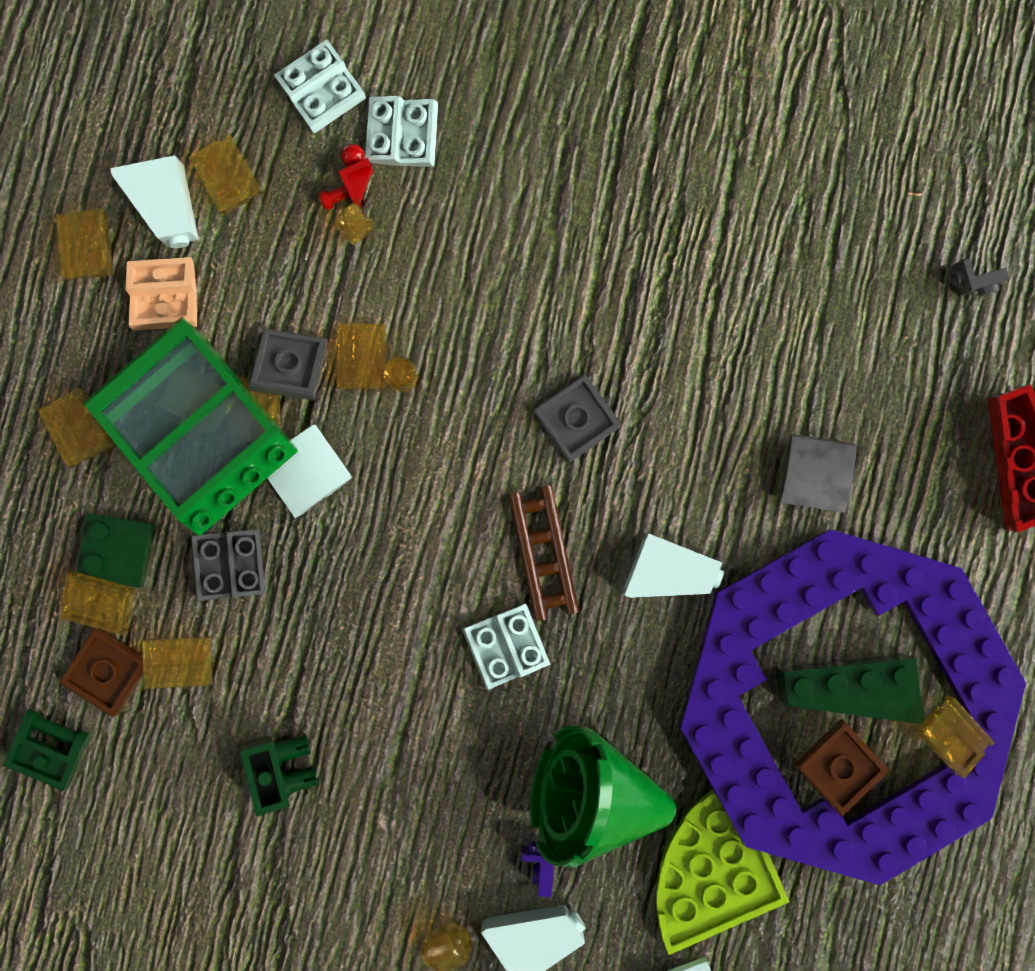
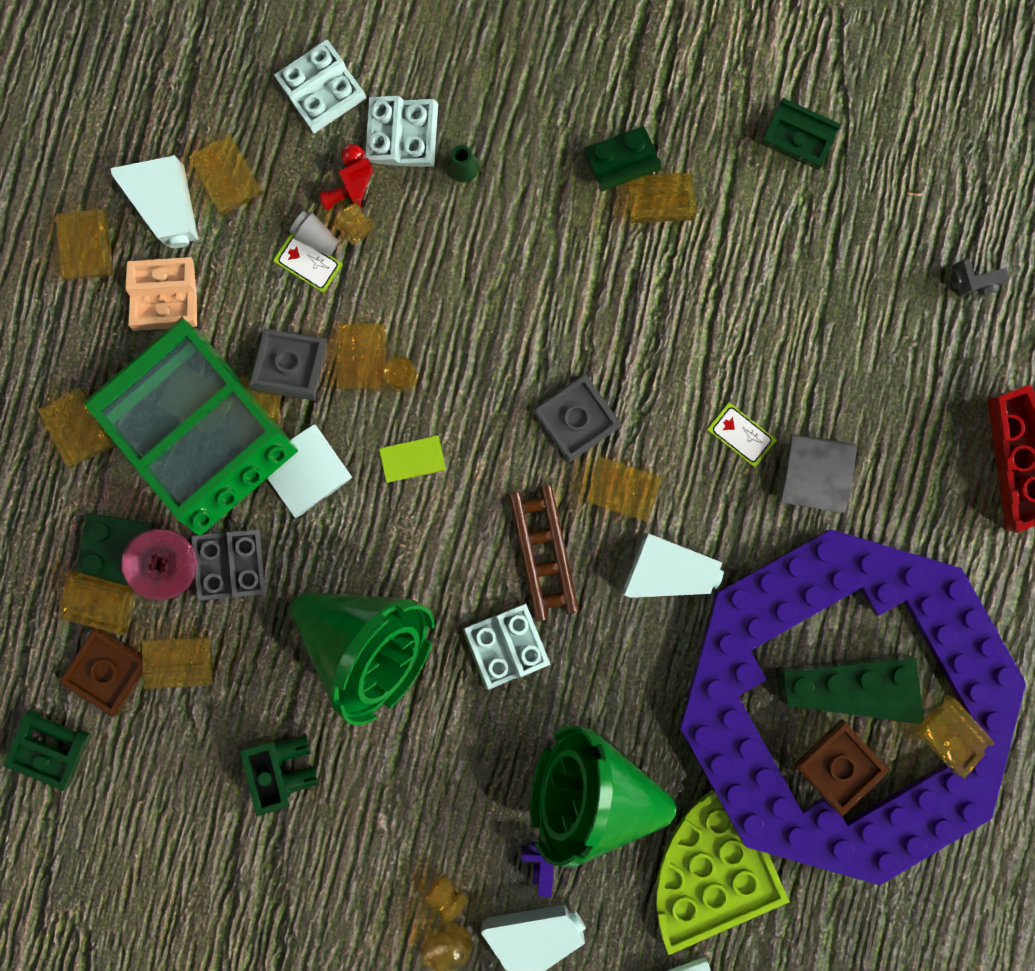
none -> clear pink wheel [121,529,197,601]
none -> white sticker [273,233,343,293]
none -> light grey cone [289,211,340,256]
none -> green cone [291,592,435,725]
none -> lime sticker [379,435,446,483]
none -> clear yellow wheel [422,875,469,924]
none -> dark green cone [447,145,479,183]
none -> dark green plate [584,126,661,192]
none -> clear yellow plate [585,457,663,522]
none -> clear yellow plate [627,172,697,223]
none -> white sticker [707,402,777,467]
none -> dark green plate [761,98,841,170]

